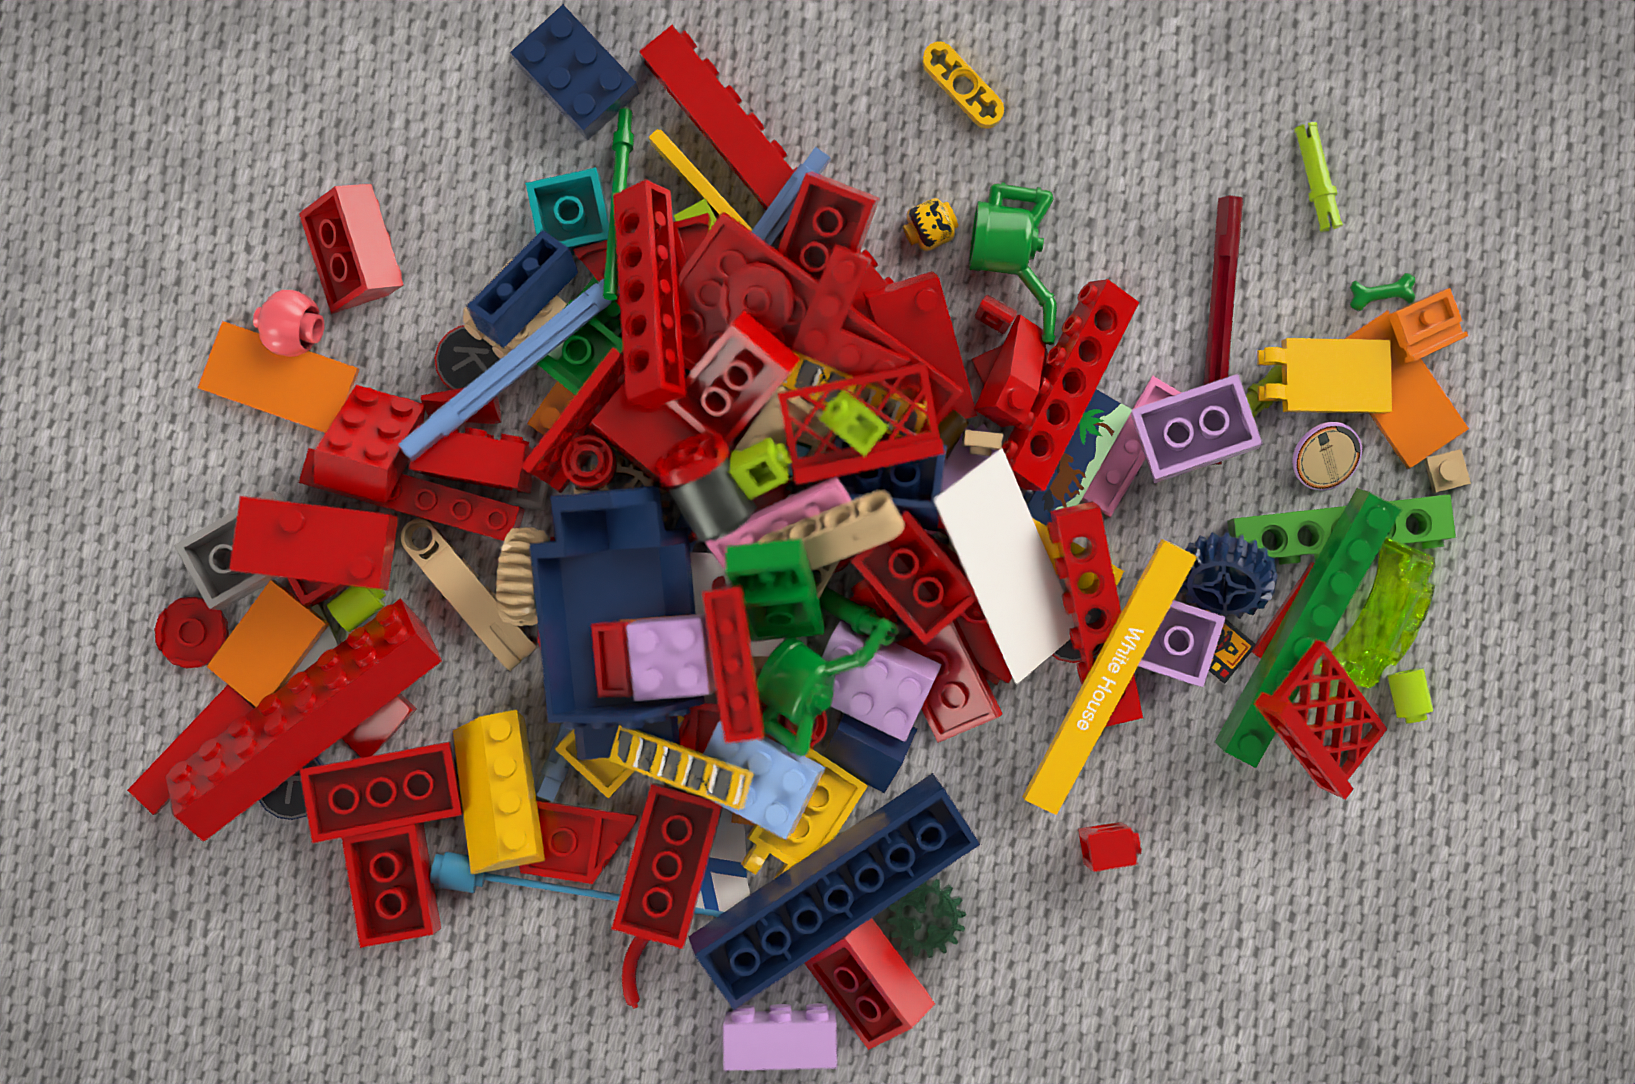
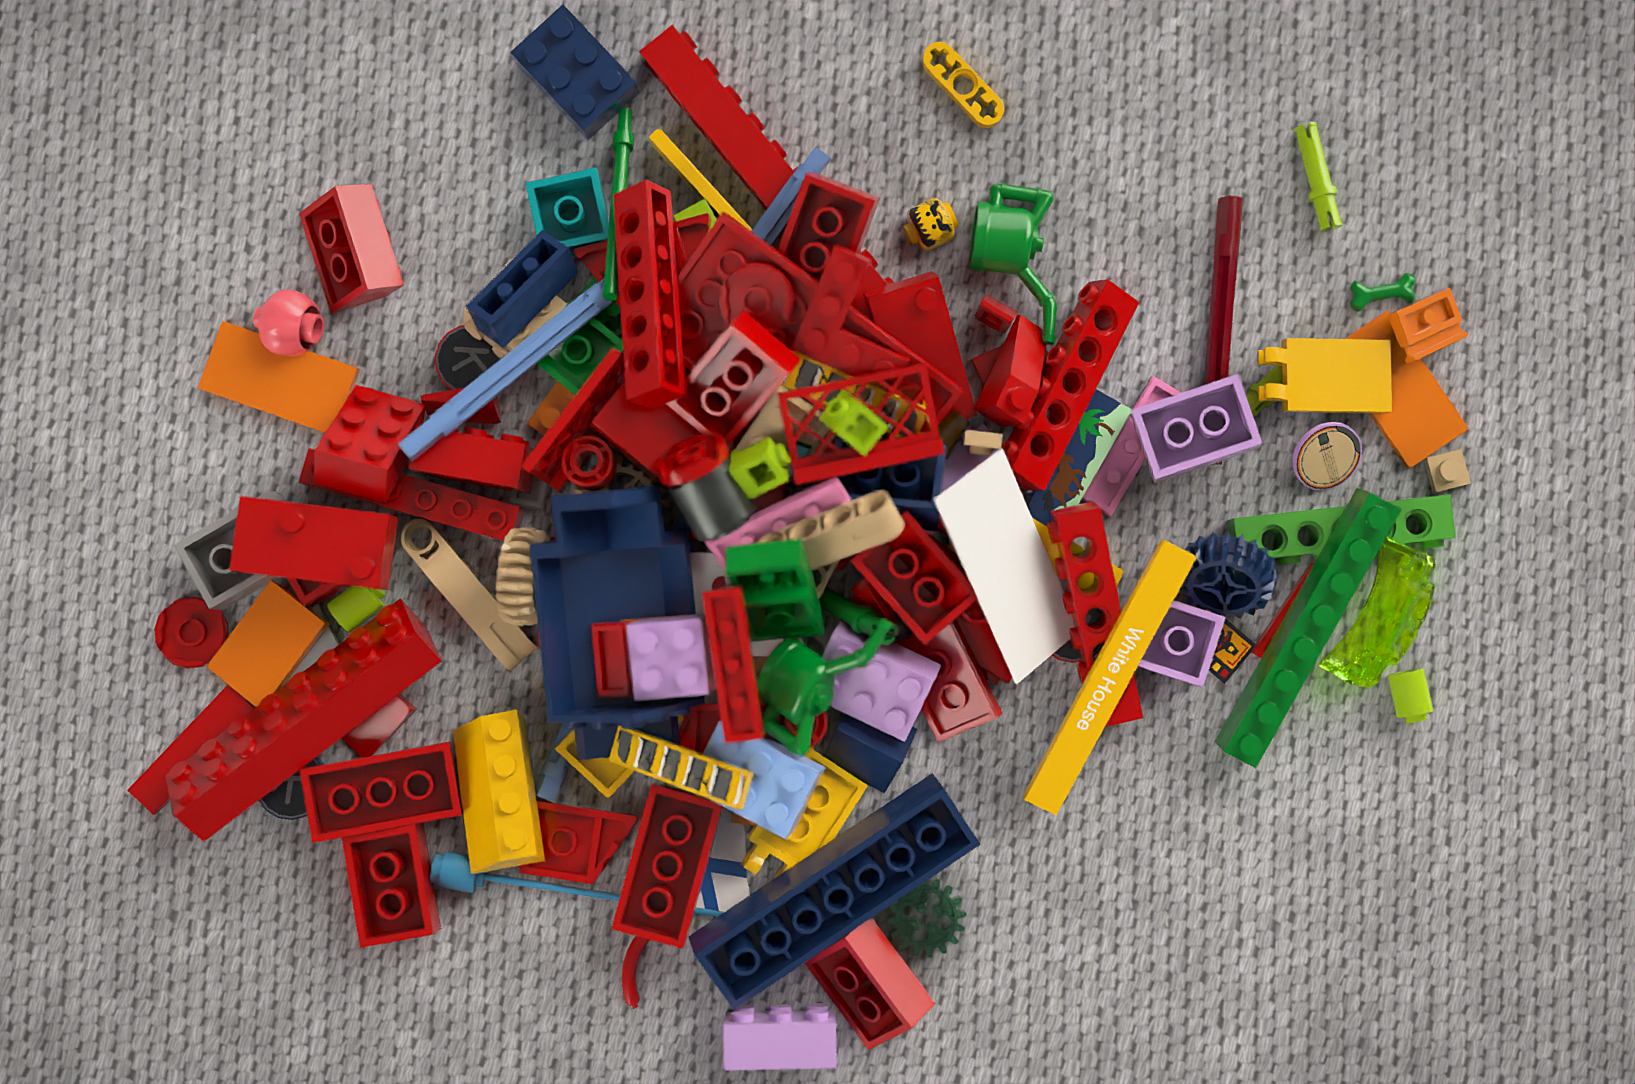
red brick [1078,822,1142,872] -> none
red fence [1254,639,1387,800] -> none

